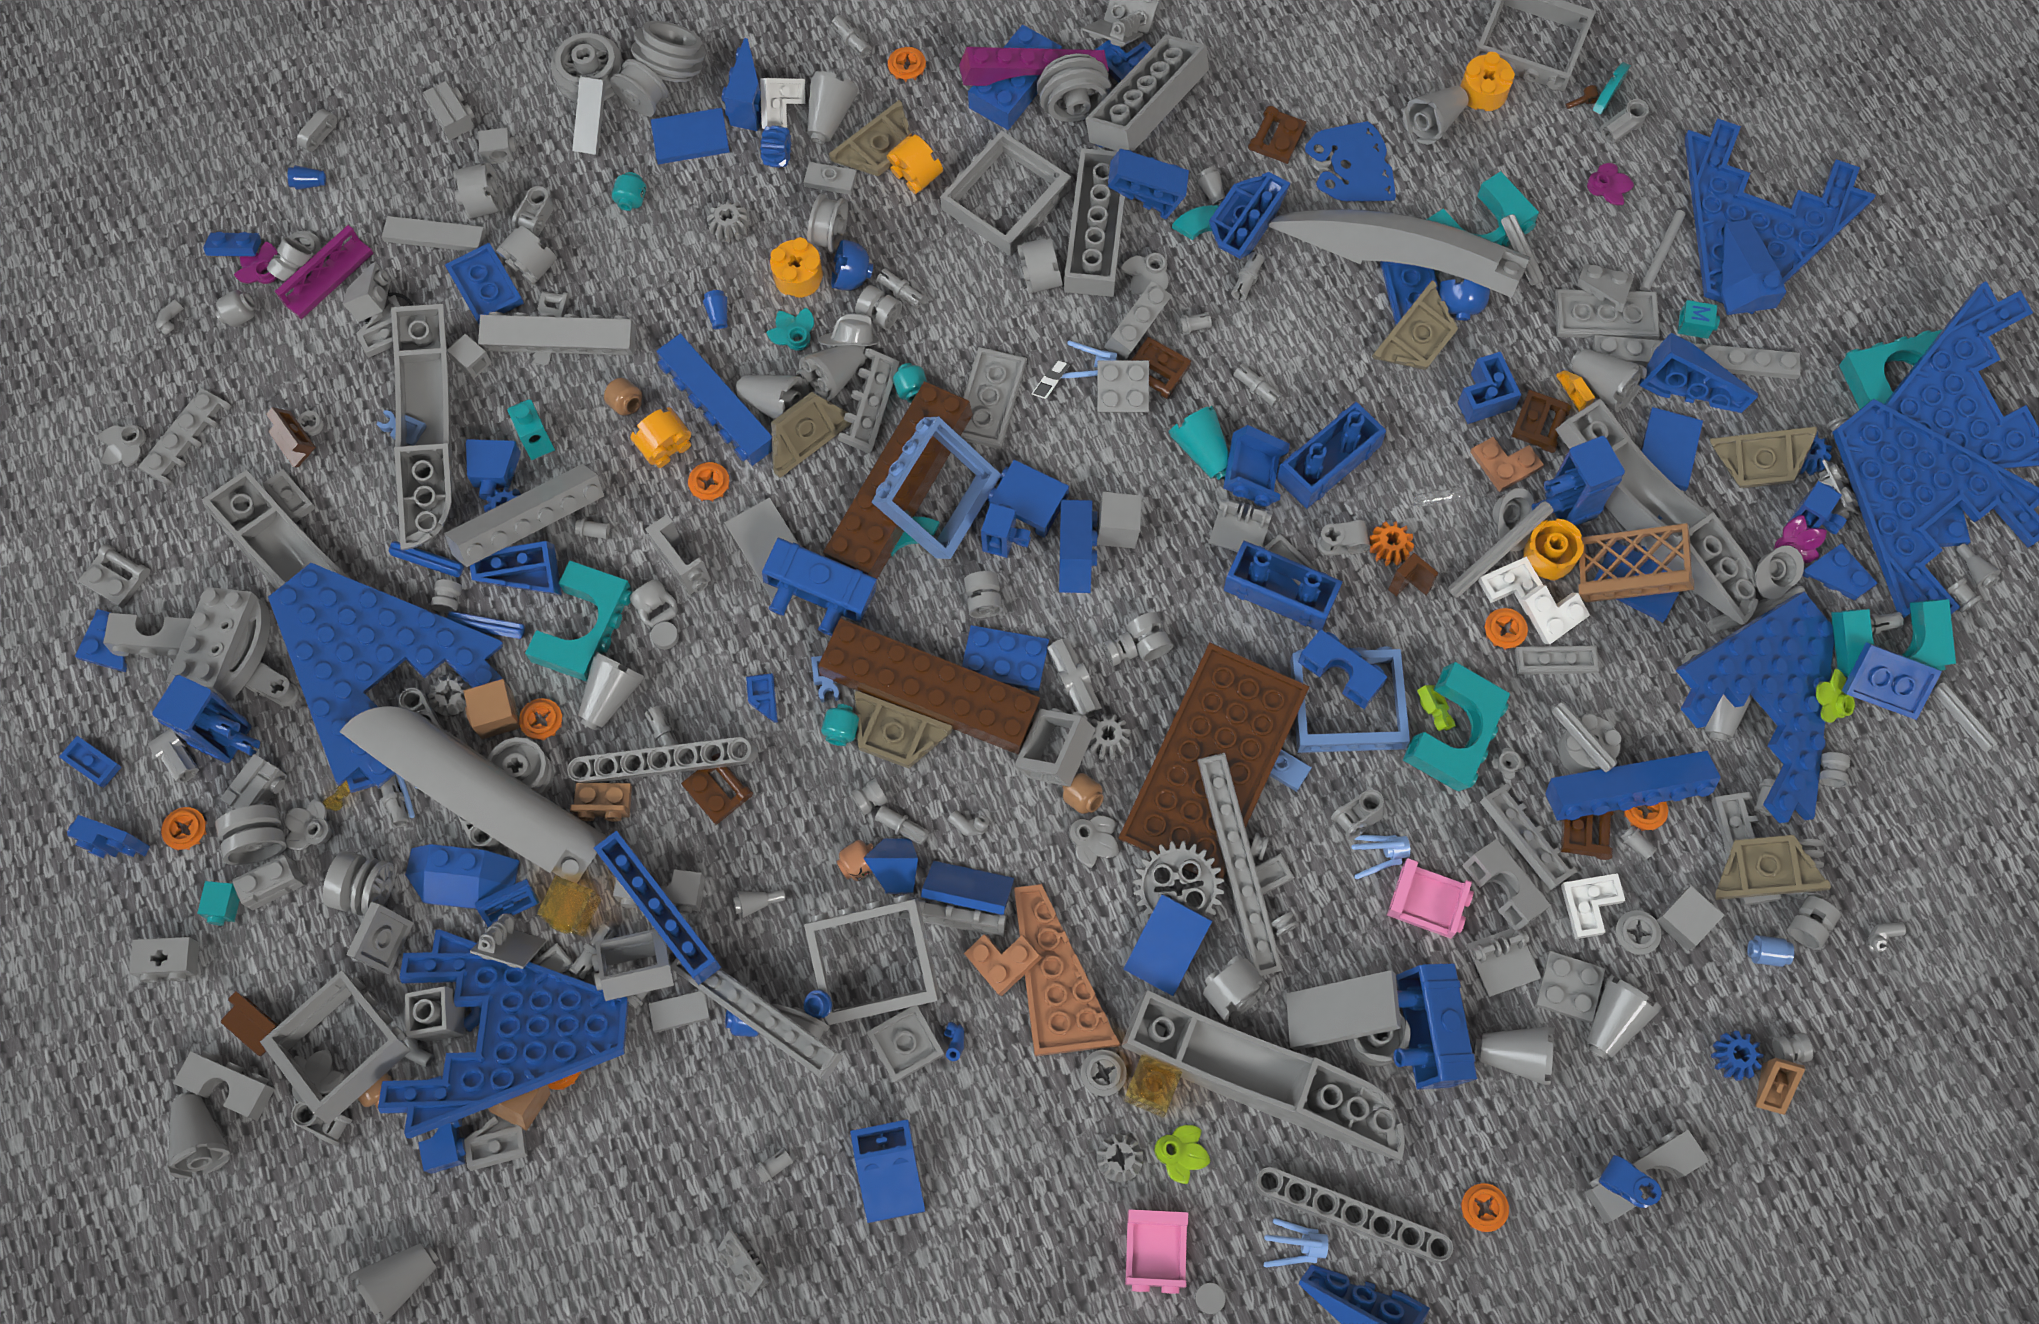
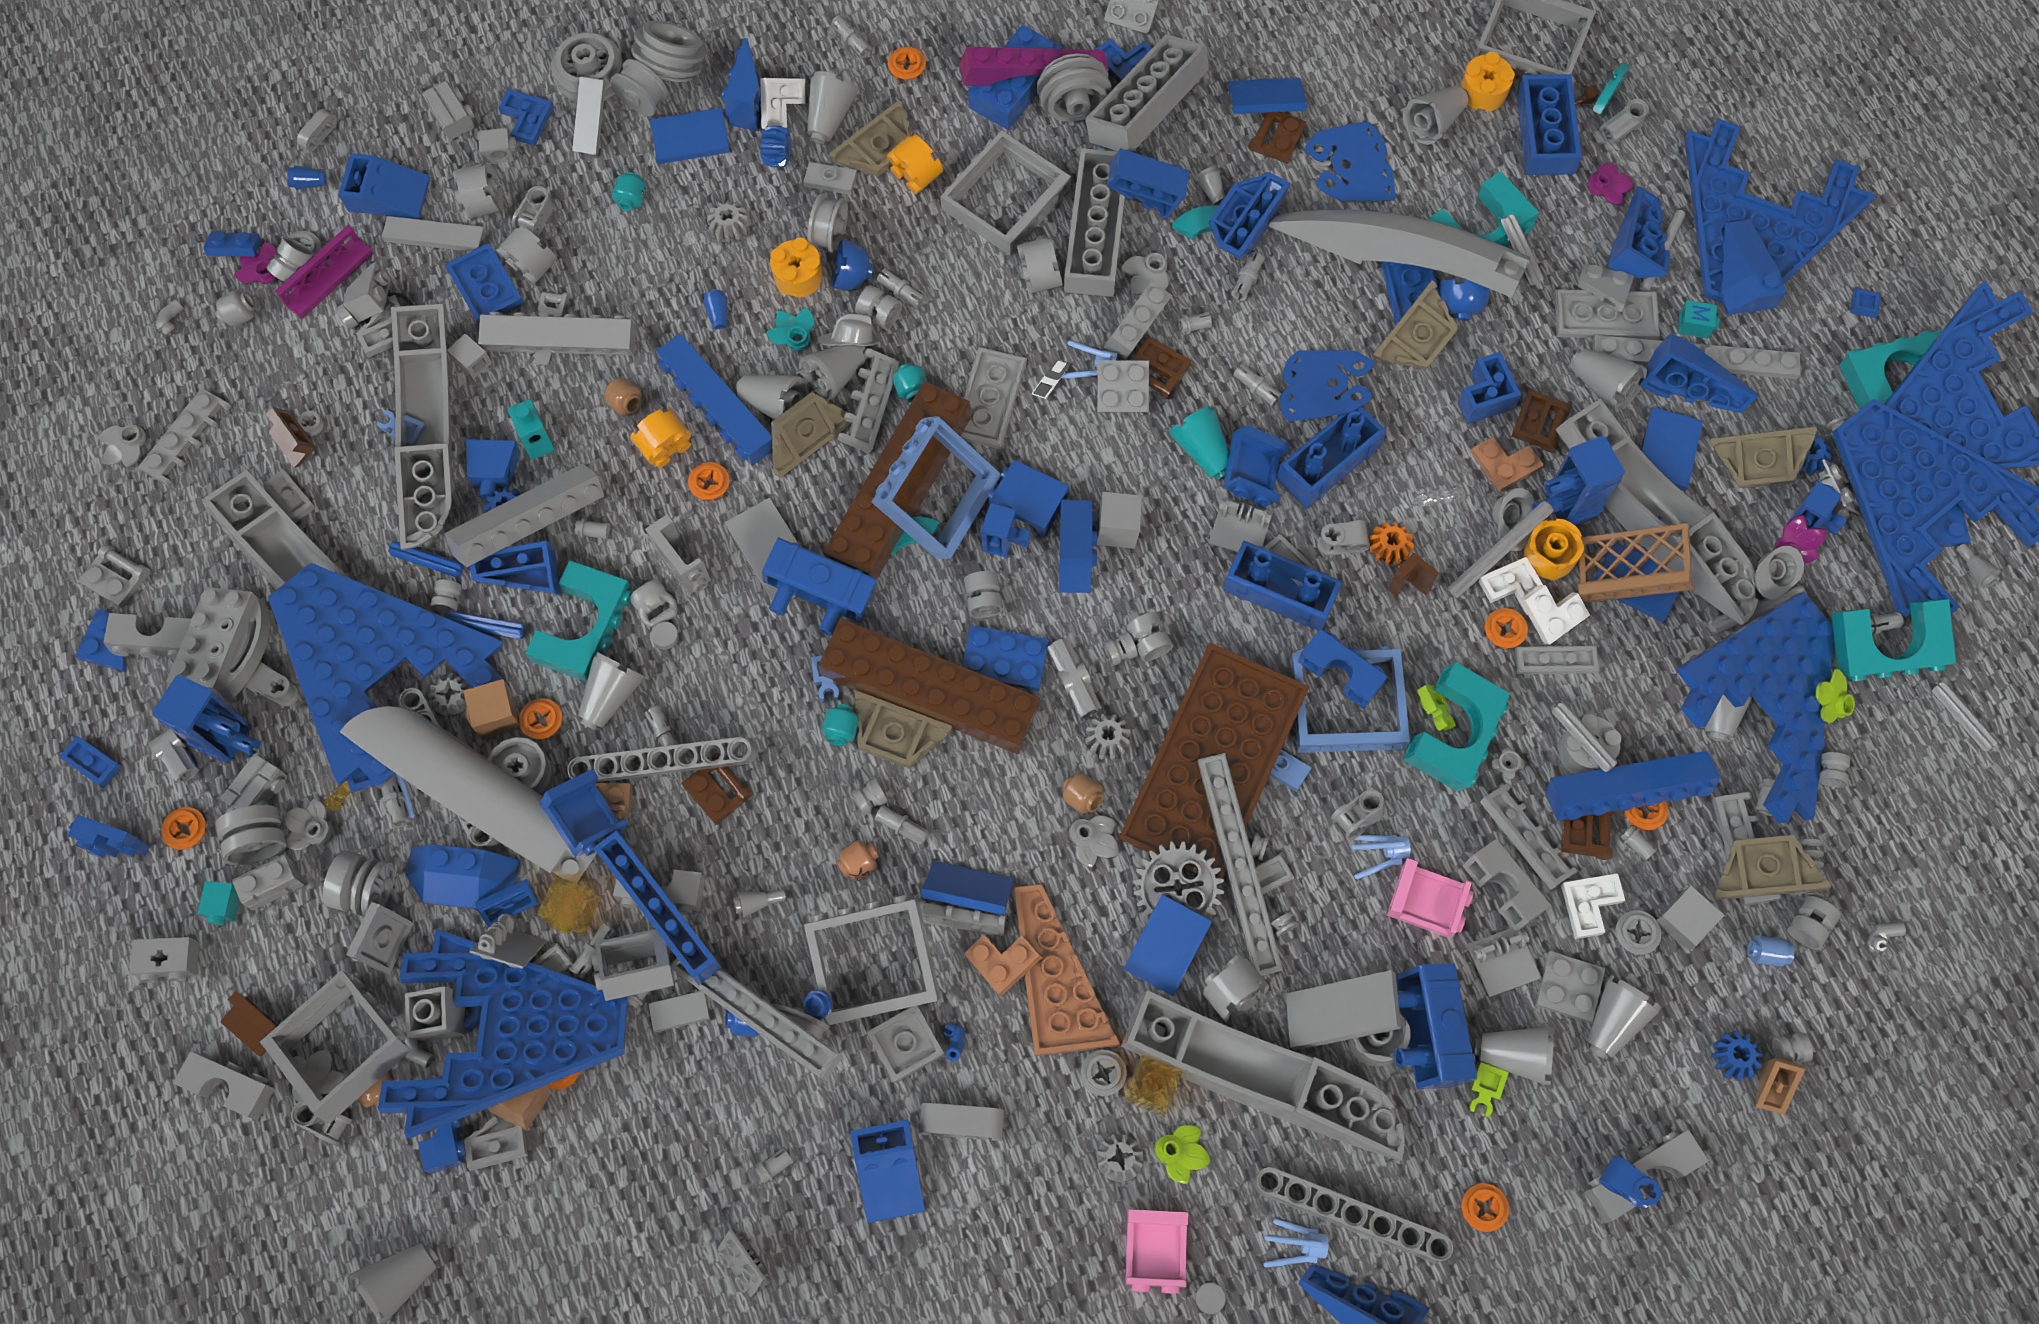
light grey cone [168,1092,230,1178] -> none
blue tile [746,673,778,723] -> none
blue slope [863,838,918,894] -> none
light grey arm [947,810,989,836] -> none
light grey window [1014,708,1095,787] -> none
light grey hinge [1082,14,1143,46] -> none
light orange tile [1556,370,1595,412] -> none
blue wing [1802,543,1877,600] -> none
blue plate [1841,642,1942,720] -> none
light grey bush [1946,578,1983,613] -> none
none -> light grey tile [335,303,359,329]
none -> blue slope [338,153,431,219]
none -> blue plate [499,89,554,146]
none -> blue panel [539,769,628,858]
none -> light grey beam [918,1103,1005,1141]
none -> blue tile [1228,78,1307,114]
none -> blue piece [1280,350,1374,422]
none -> lime plate [1469,1062,1509,1118]
none -> blue brick [1516,74,1582,175]
none -> blue wedge [1608,186,1671,279]
none -> blue tile [1850,288,1881,318]

